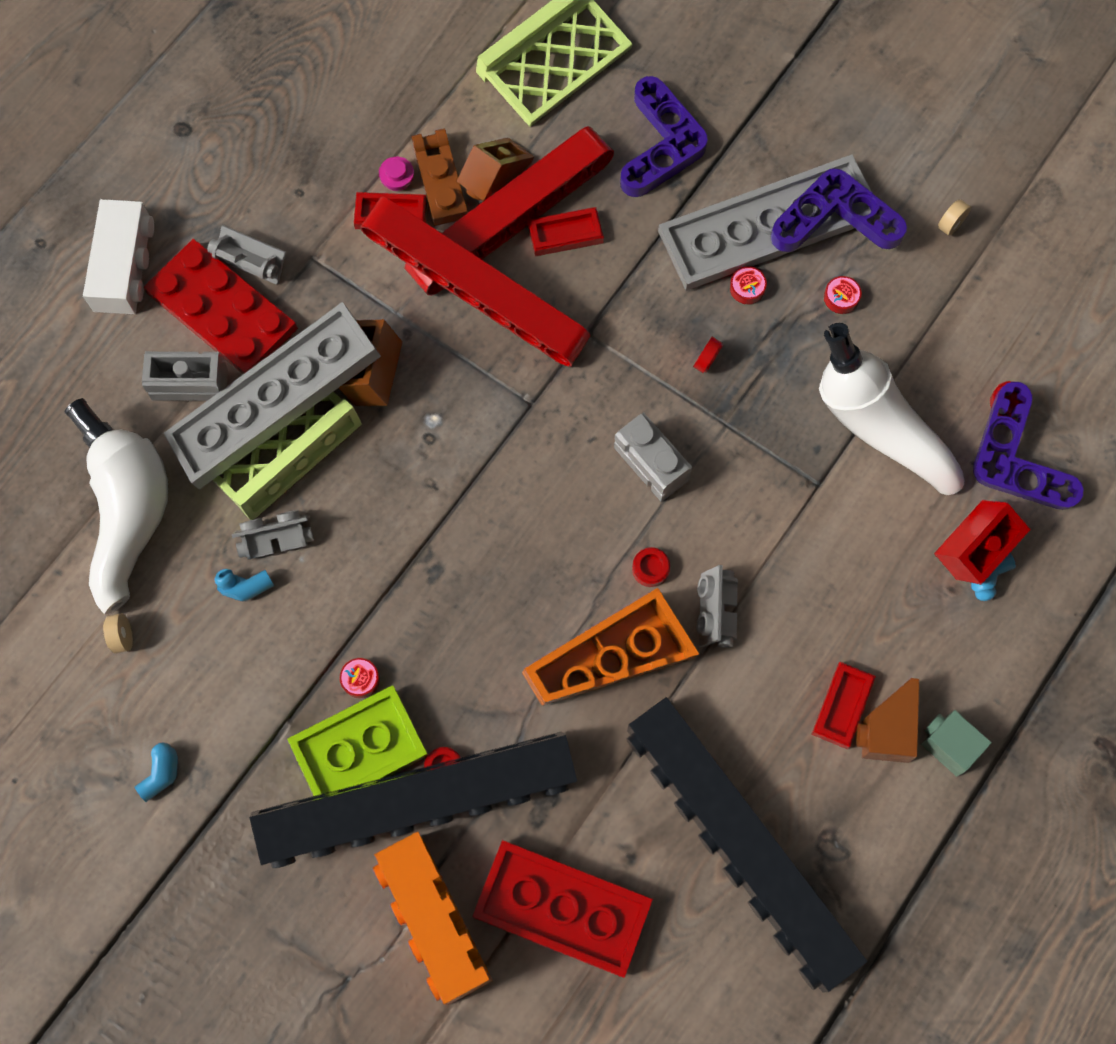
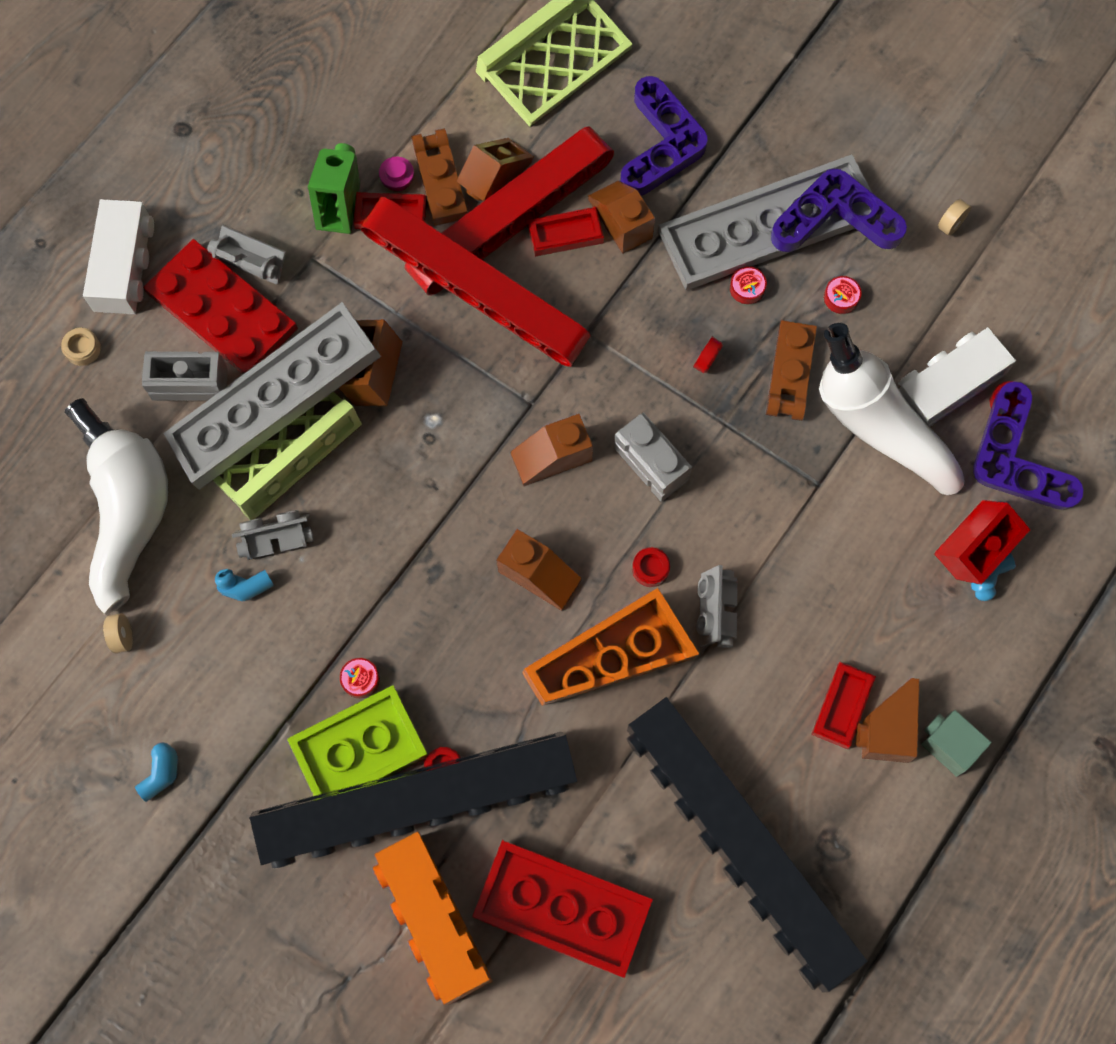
none -> tan tile [61,328,101,366]
none -> bright green torso [308,143,360,234]
none -> dark orange slope [496,529,582,611]
none -> dark orange slope [510,414,593,486]
none -> dark orange slope [588,181,655,254]
none -> dark orange plate [766,320,817,421]
none -> white brick [898,327,1016,427]

